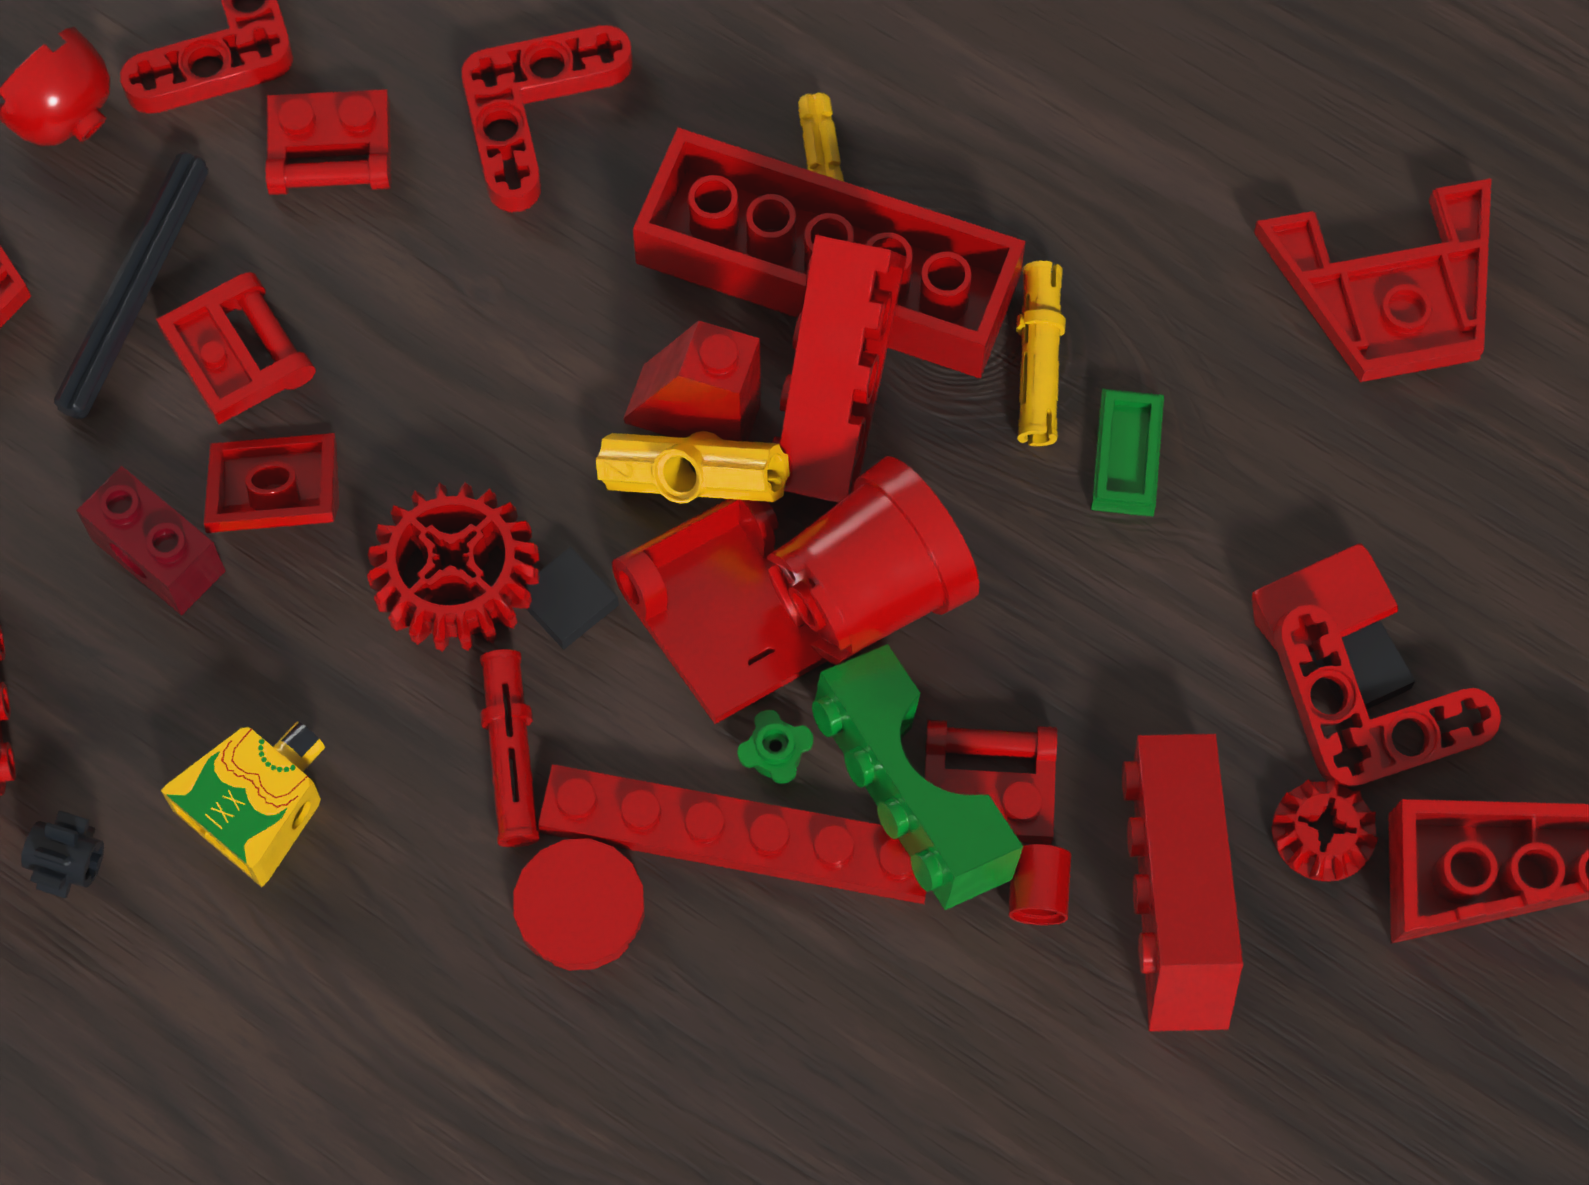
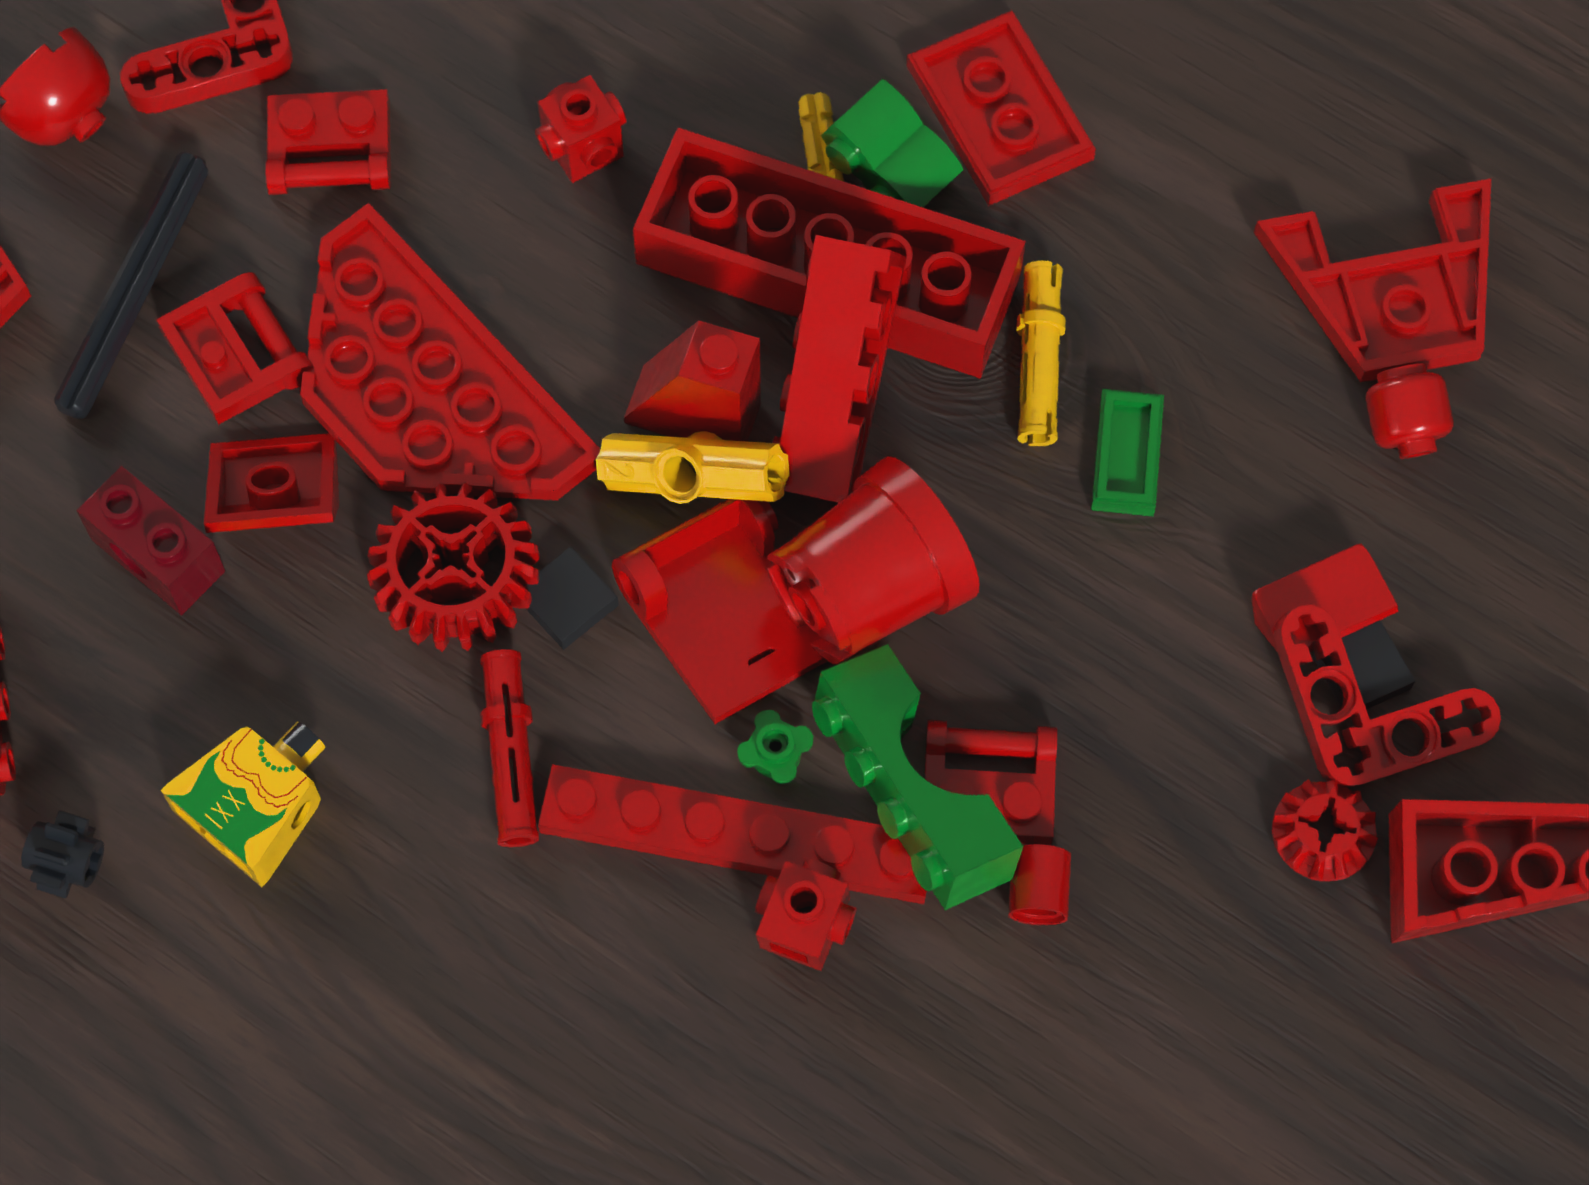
red beam [462,25,632,212] -> none
red tile [513,838,645,971] -> none
red wedge [1122,734,1243,1031] -> none
none -> red plate [300,203,600,501]
none -> red brick [535,75,627,183]
none -> red brick [755,859,857,971]
none -> green brick [821,79,964,207]
none -> red tile [906,10,1096,206]
none -> red head [1365,364,1454,459]

